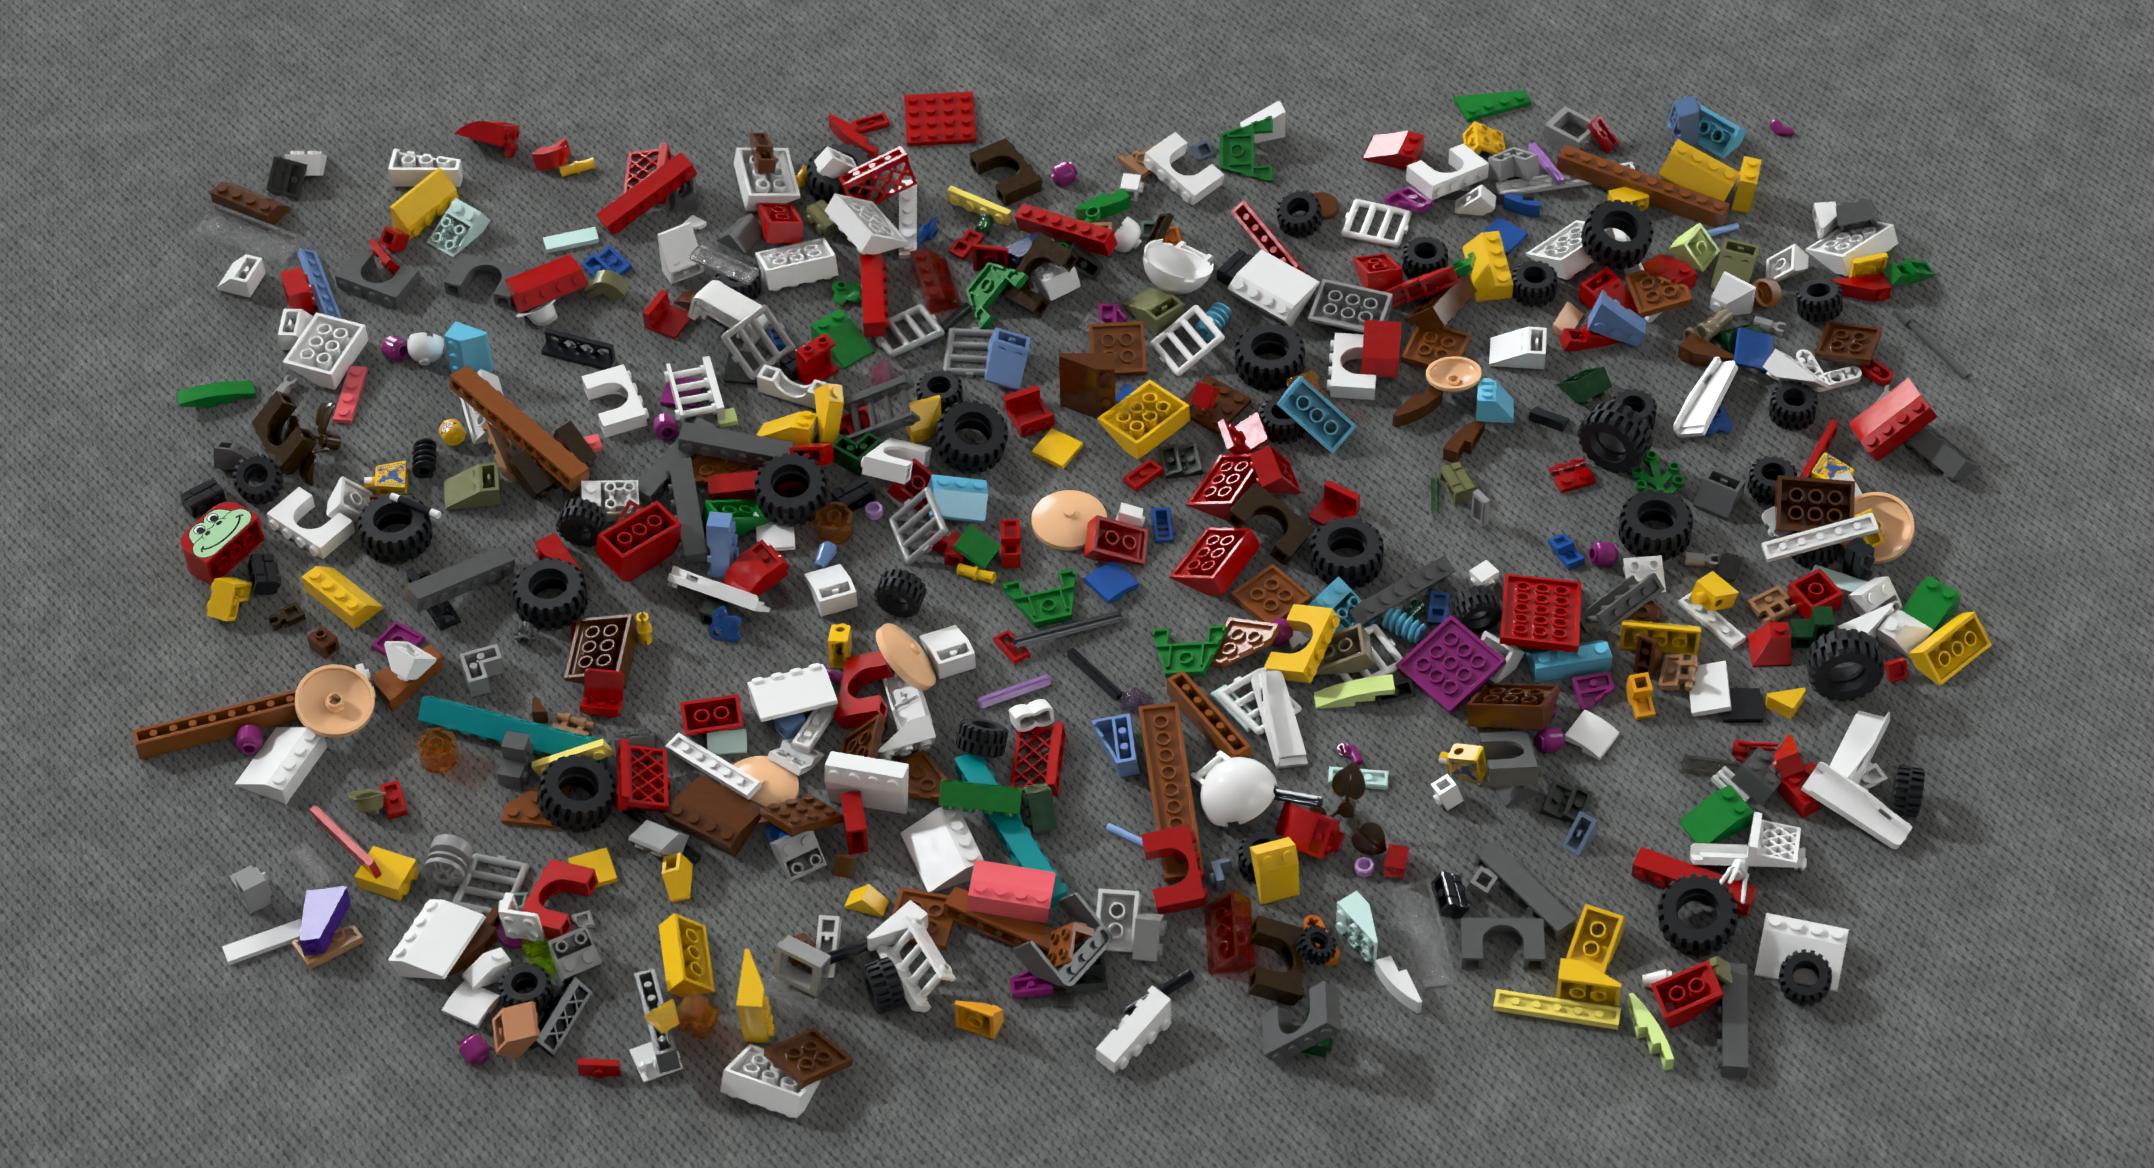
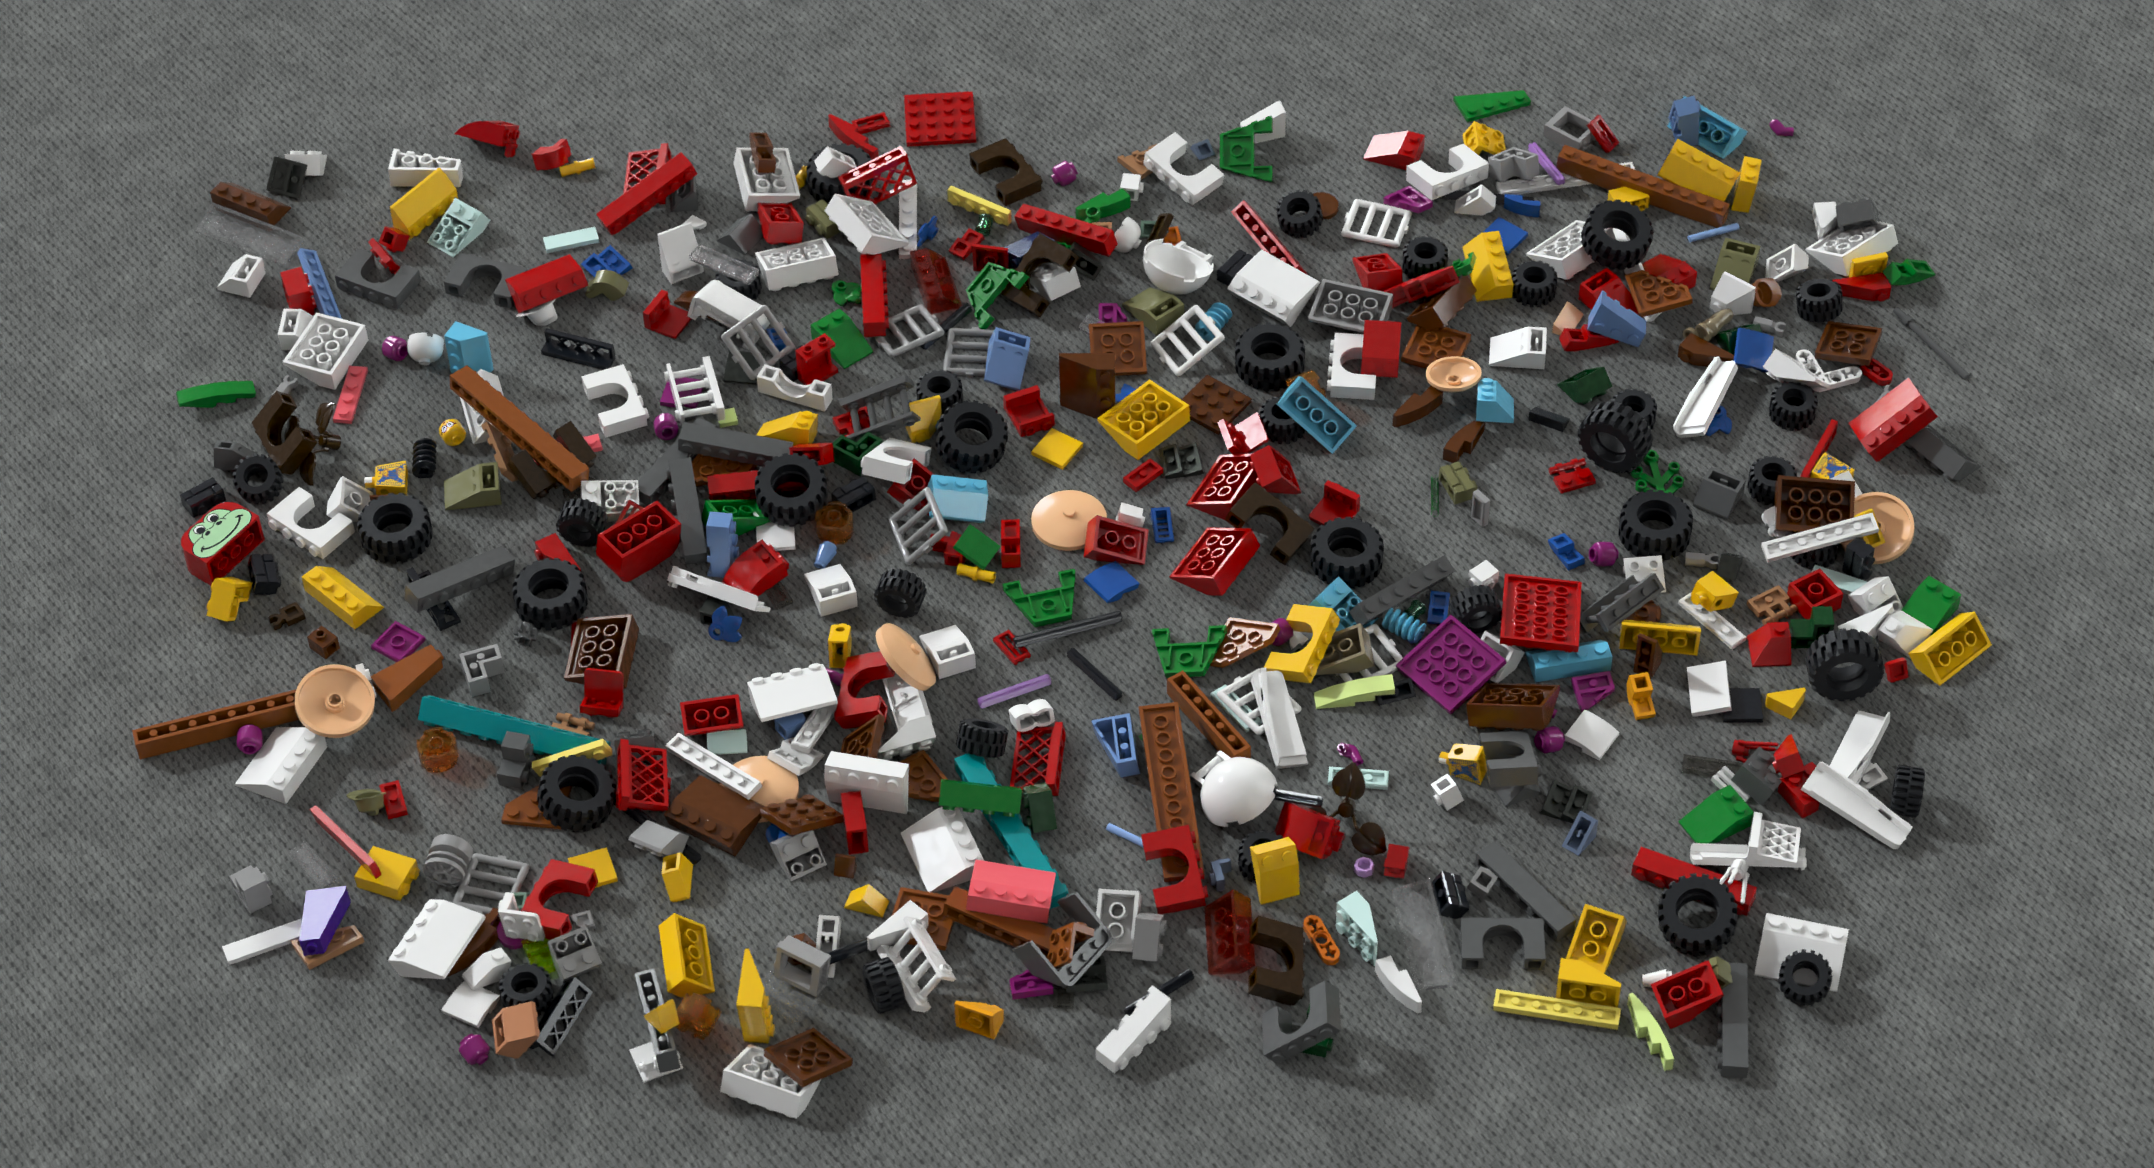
white slope [384,641,437,681] -> none
black bar [389,493,441,519] -> none
reddish brown slope [532,697,549,723] -> none
red plate [577,1058,622,1078] -> none
yellow pin [636,612,652,645] -> none
yellow slope [814,383,844,443] -> none
lavender tile [865,502,883,520] -> none
clear pink slope [871,359,890,387] -> none
clear purple bracket [1120,687,1154,713] -> none
red brick [1191,382,1220,411] -> none
dark orange plate [1230,564,1312,623] -> none
black tyre [1296,925,1337,965] -> none
medium nougat plate [1658,654,1699,691] -> none
yellowish green slope [1669,223,1720,272] -> none

